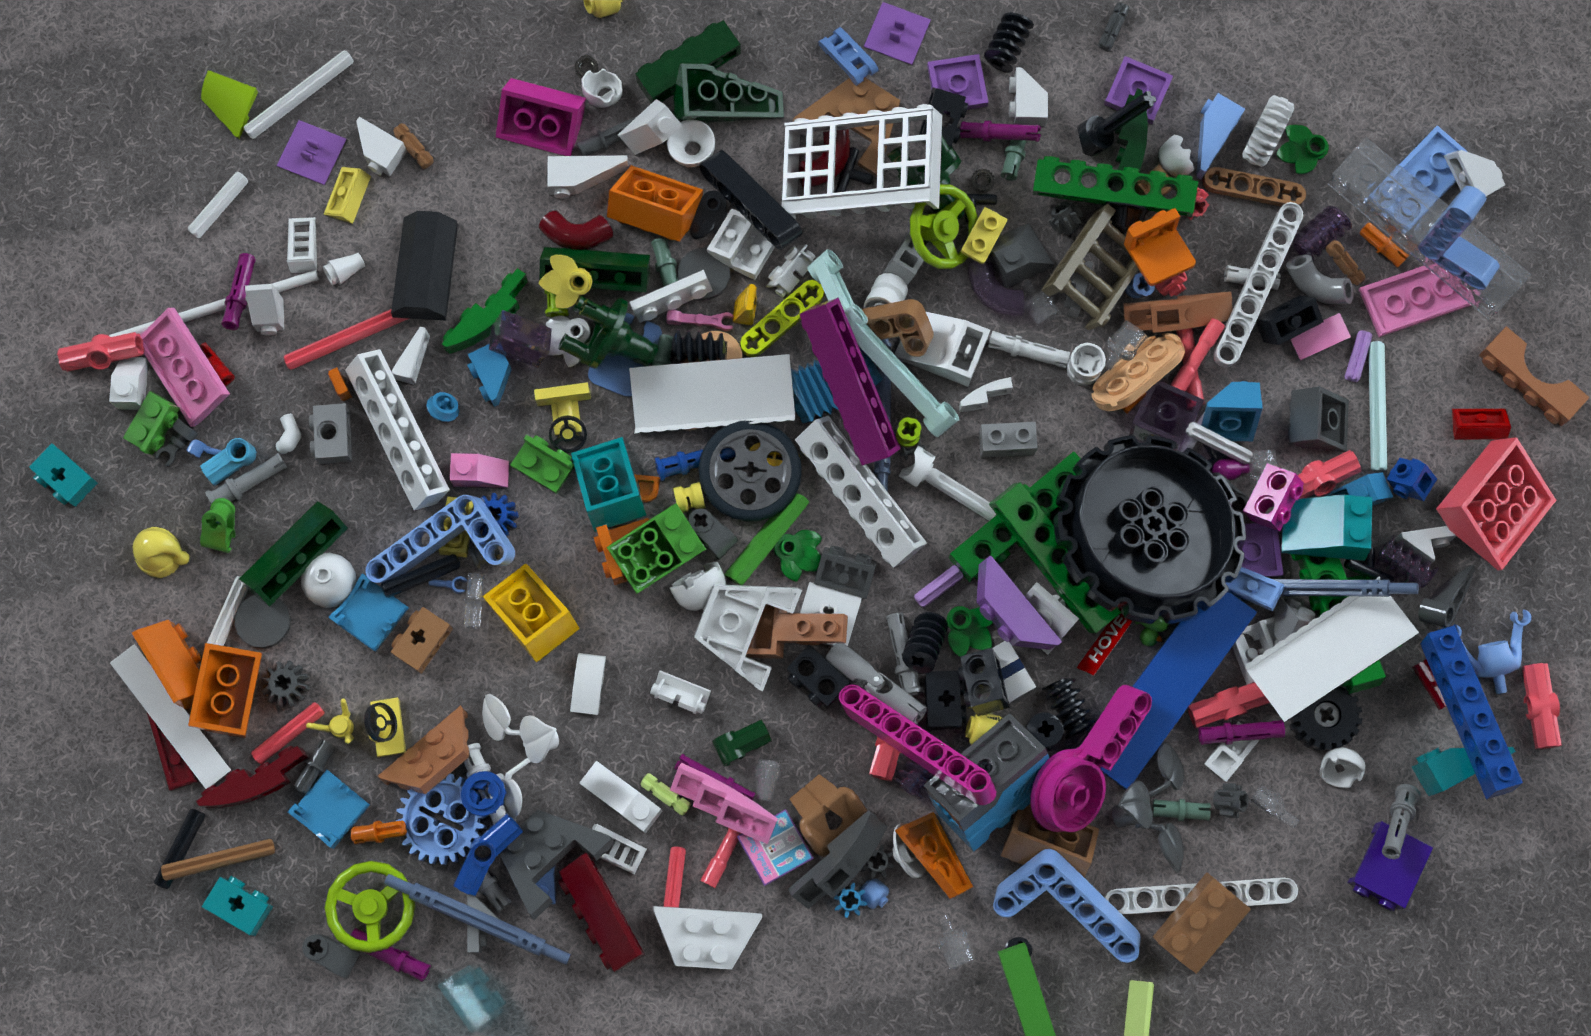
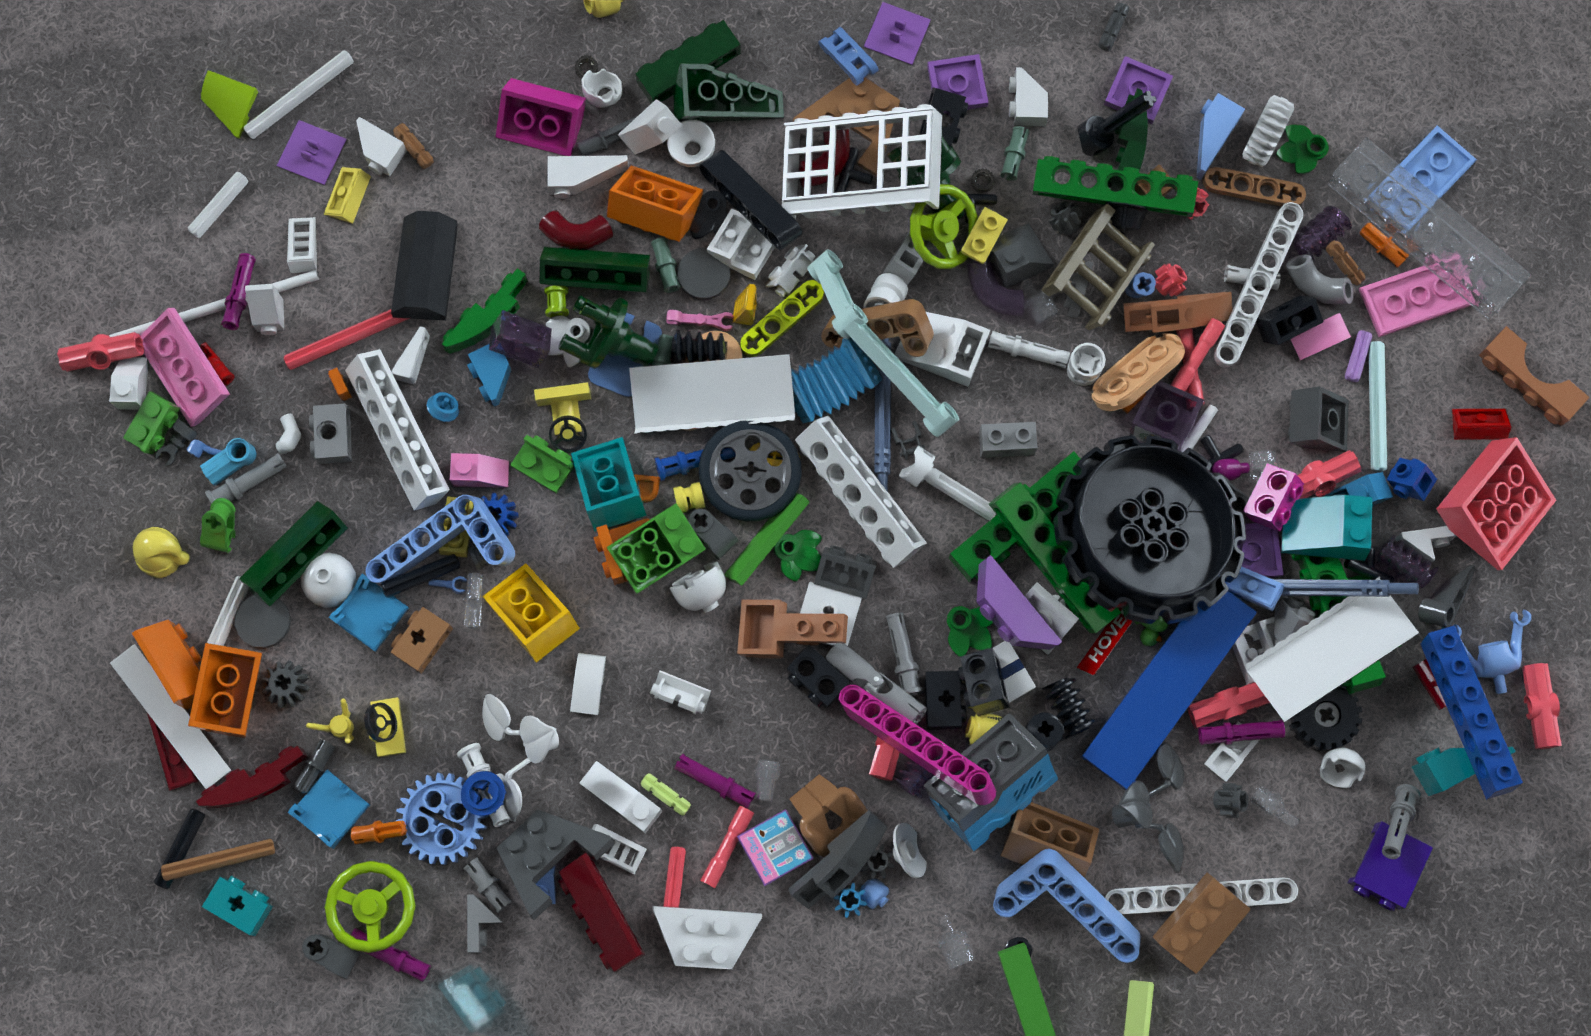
teal brick [29,443,98,507] -> none
coral axle [251,702,324,764] -> none
white cone [323,253,365,285] -> none
nougat wing [378,705,469,794] -> none
sand blue axle [384,874,571,965] -> none
blue piece [453,813,523,896] -> none
light yellow plate [539,255,592,308] -> none
white plate [630,270,713,323] -> none
bright pink slope [670,763,778,844] -> none
white wing [694,584,802,691] -> none
dark green piece [712,719,772,767] -> none
magenta brick [799,297,901,465] -> none
orange wing [895,812,973,899] -> none
lime bush [896,417,921,447] -> none
black piece [902,612,948,674] -> none
lavender axle [914,565,963,608] -> none
white slope [959,377,1013,412] -> none
magenta pin [960,121,1041,142] -> none
black piece [984,12,1034,73] -> none
dark pink beam [1031,685,1152,832] -> none
clear piece [1104,320,1147,370] -> none
orange bracket [1124,208,1196,286] -> none
sand green pin [1152,799,1211,821] -> none
white hair [1158,135,1194,177] -> none
white axle [1186,422,1253,464] -> none
dark azure slope [1201,381,1263,442] -> none
light blue beam [1418,186,1500,290] -> none
white slope [1444,150,1505,196] -> none

